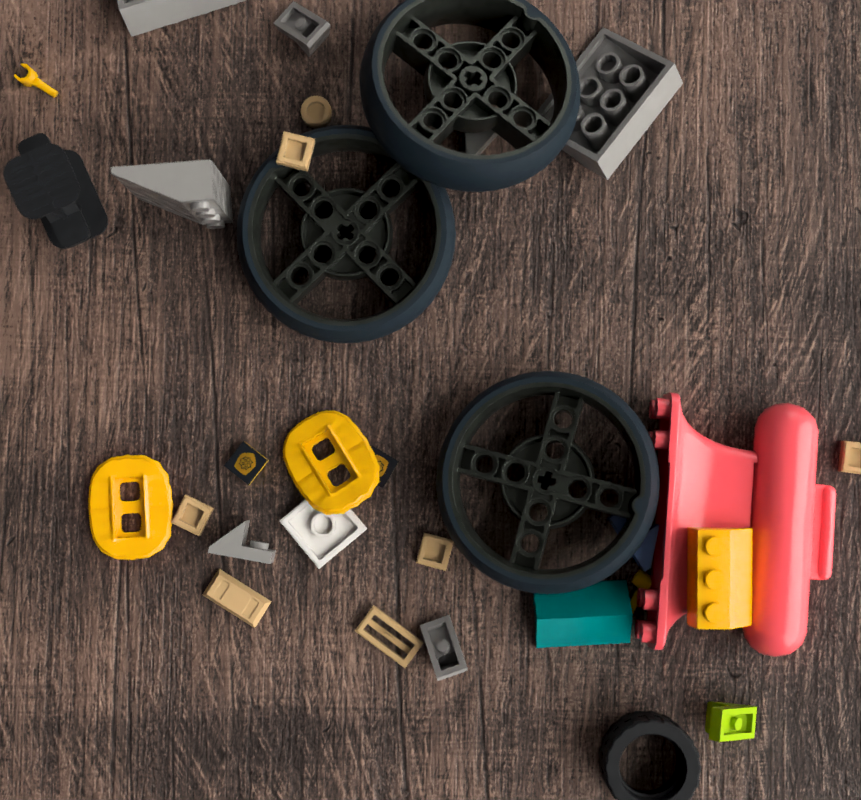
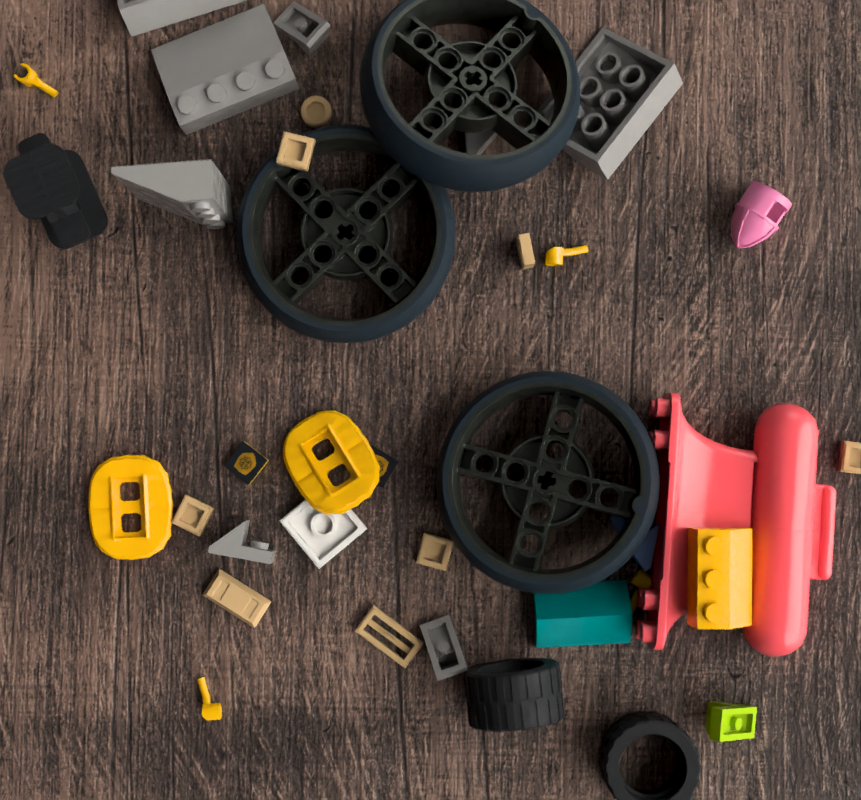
none -> light grey slope [151,4,299,135]
none -> yellow hand [197,677,222,721]
none -> black tyre [463,658,565,732]
none -> tan tile [515,233,535,270]
none -> yellow hand [545,245,588,266]
none -> bright pink helmet [731,181,792,249]

